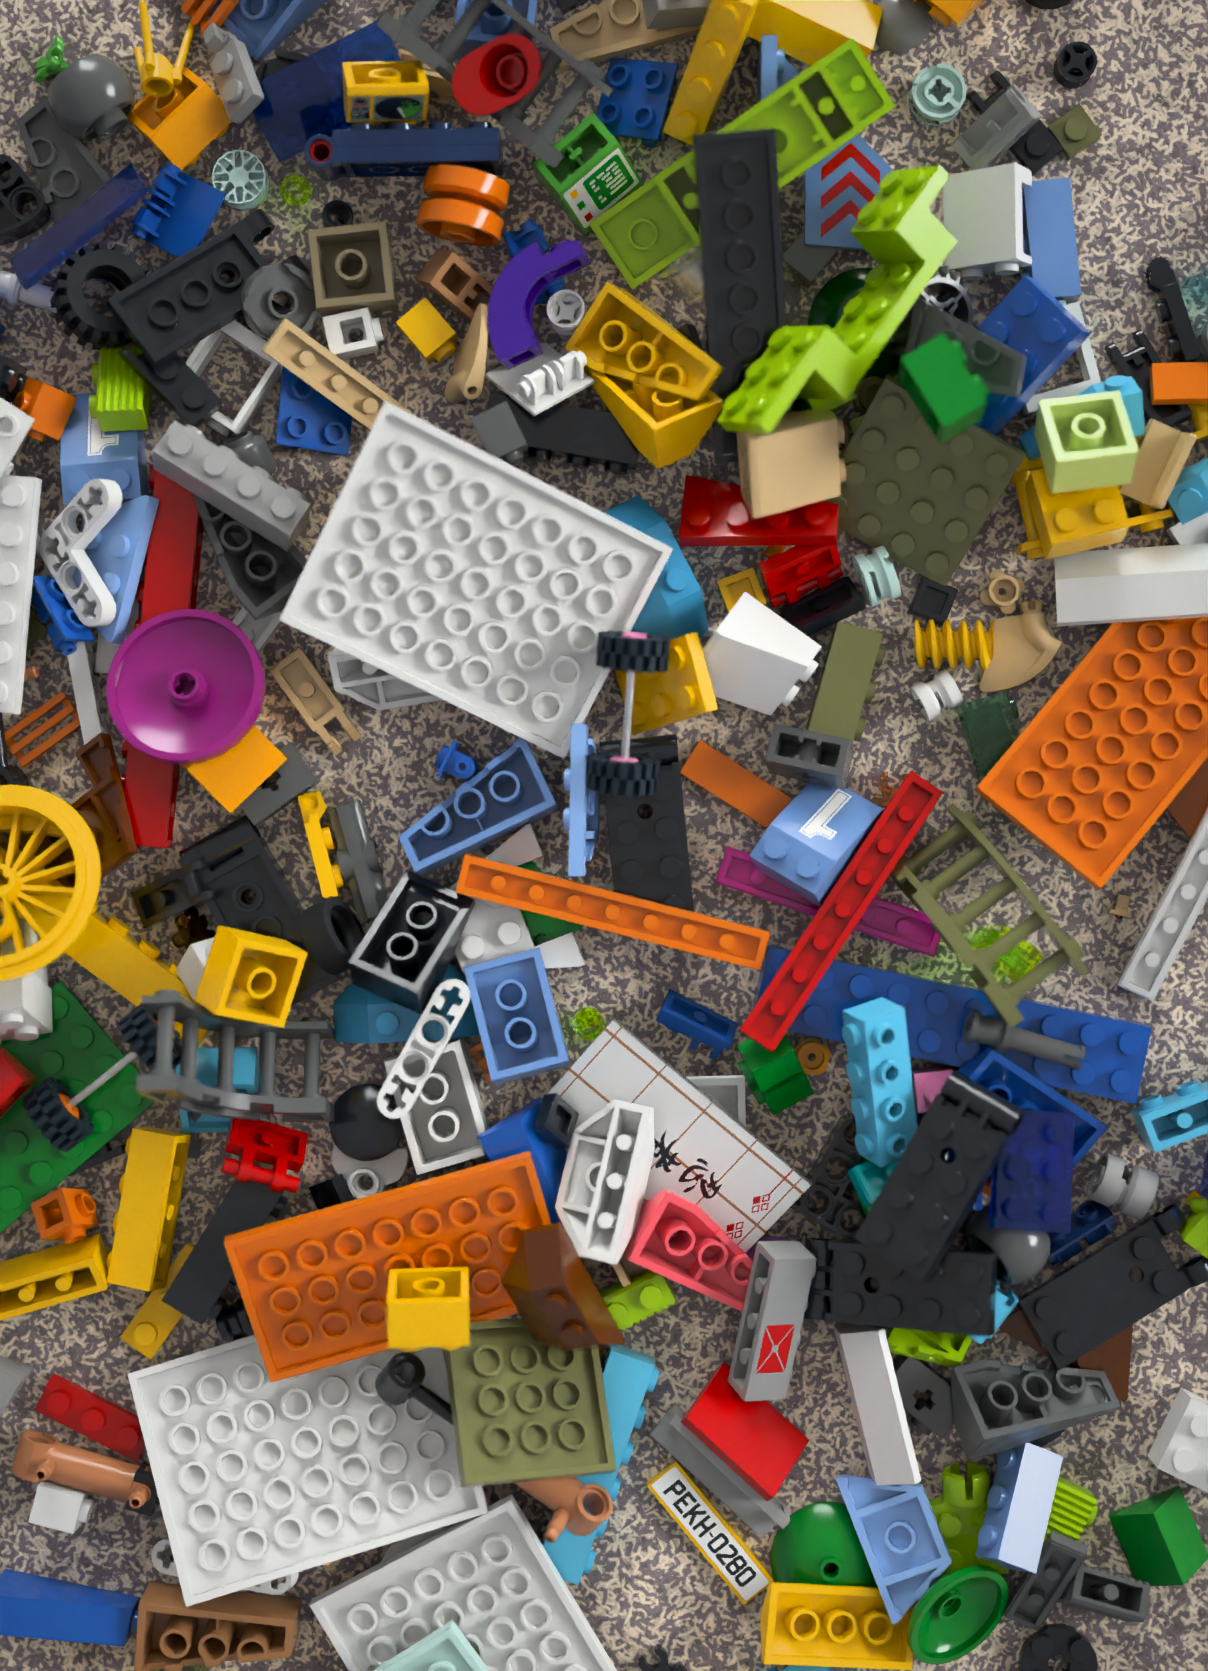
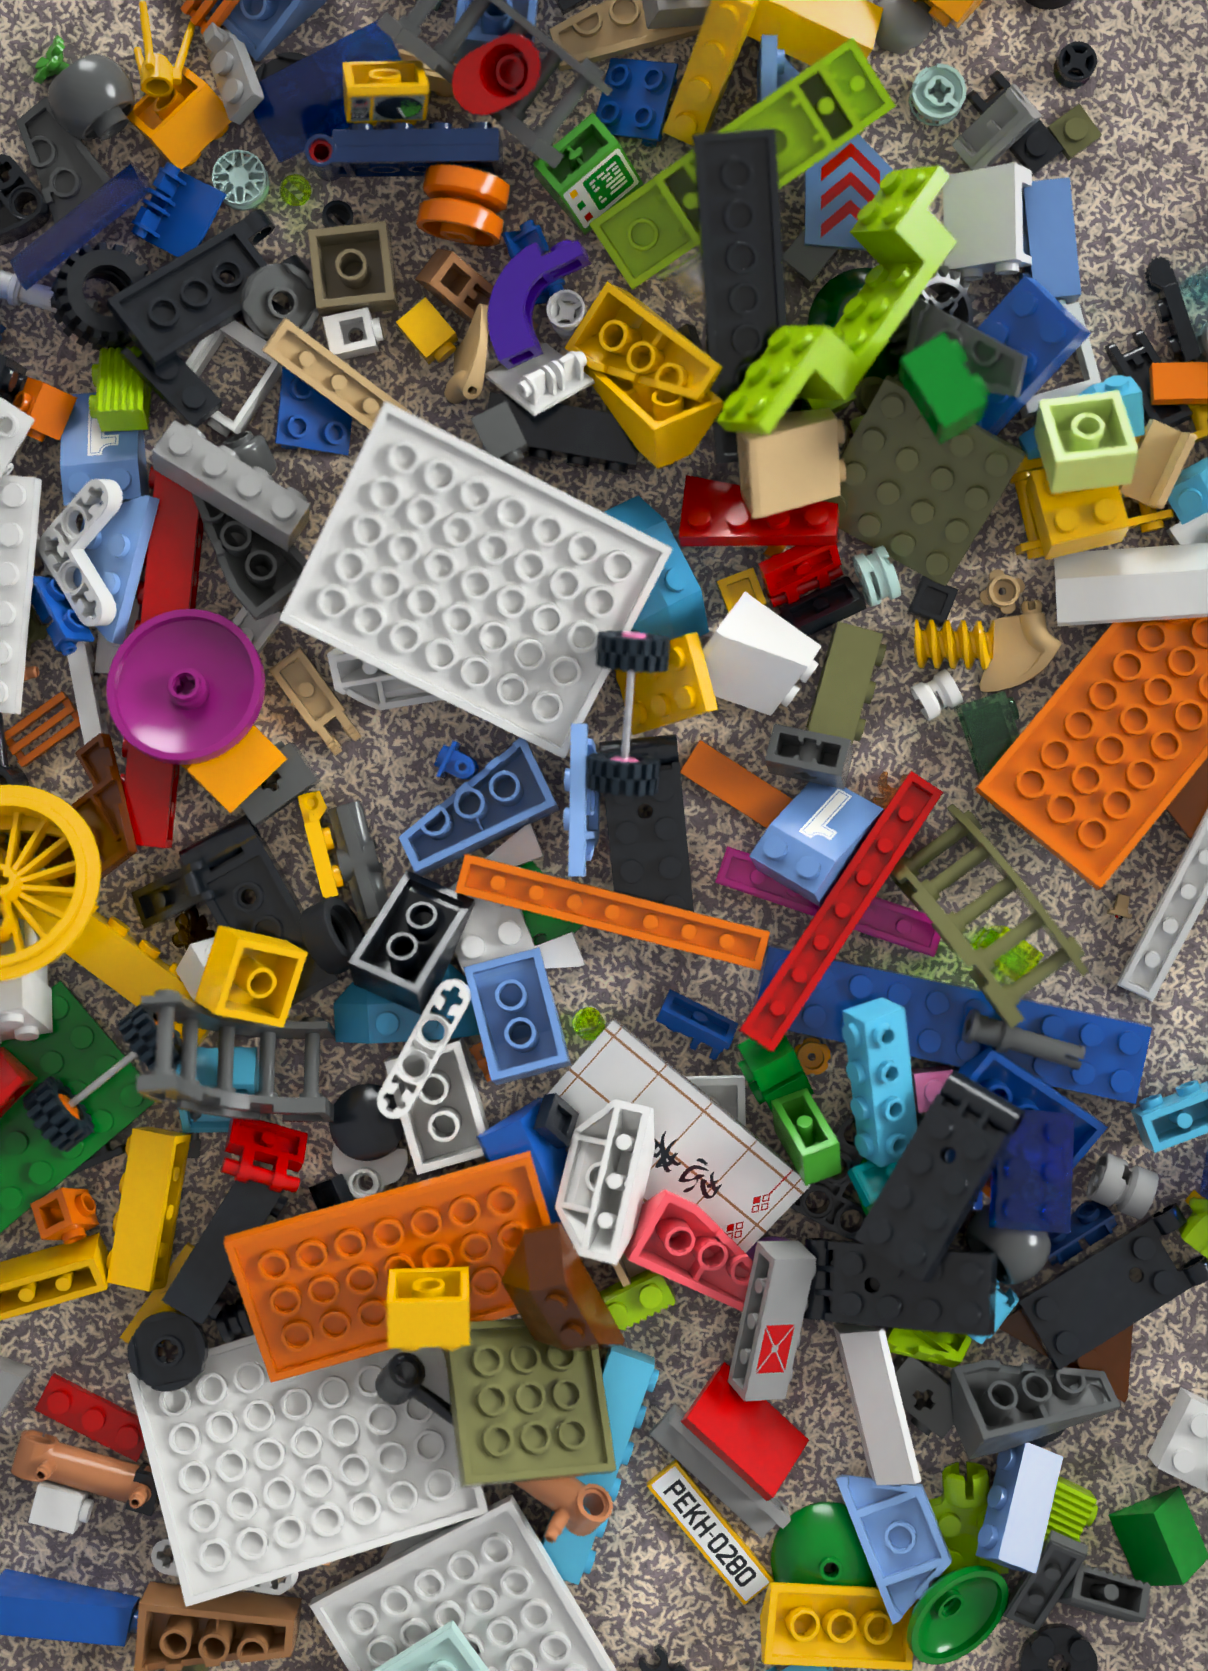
none -> black plate [128,1311,208,1392]
none -> bright green brick [771,1088,842,1186]

